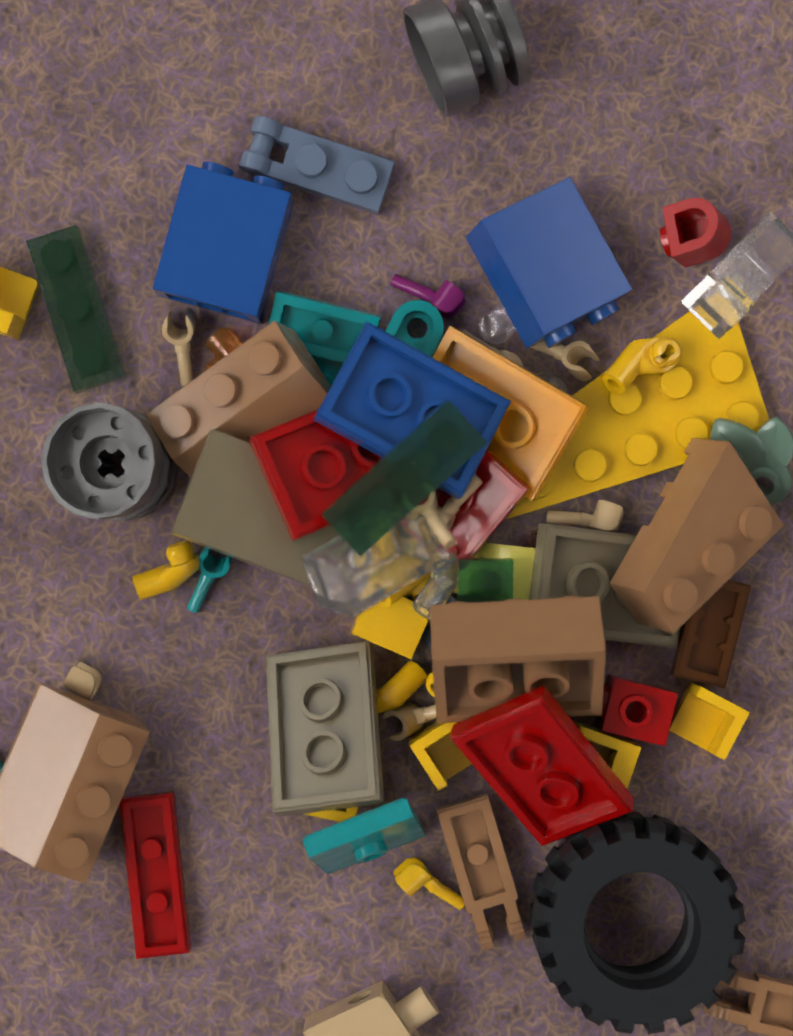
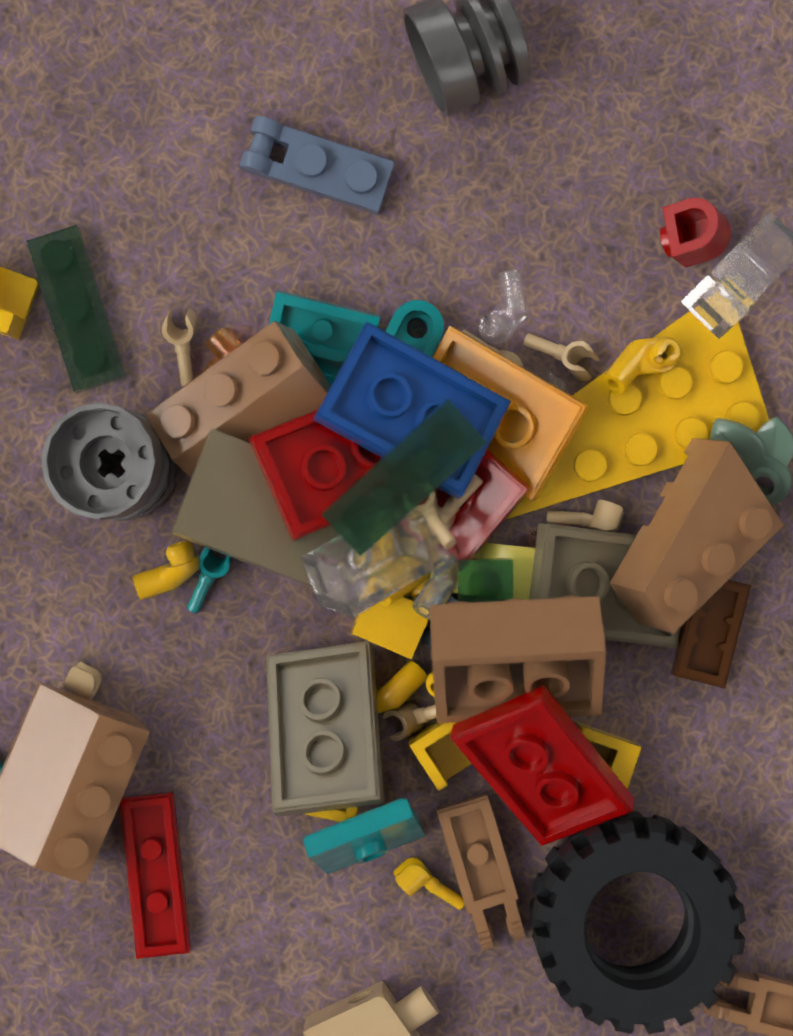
blue brick [152,162,294,324] -> none
magenta hand [390,274,466,318] -> none
blue brick [465,177,632,349] -> none
red brick [595,674,678,746] -> none
yellow panel [669,682,750,760] -> none

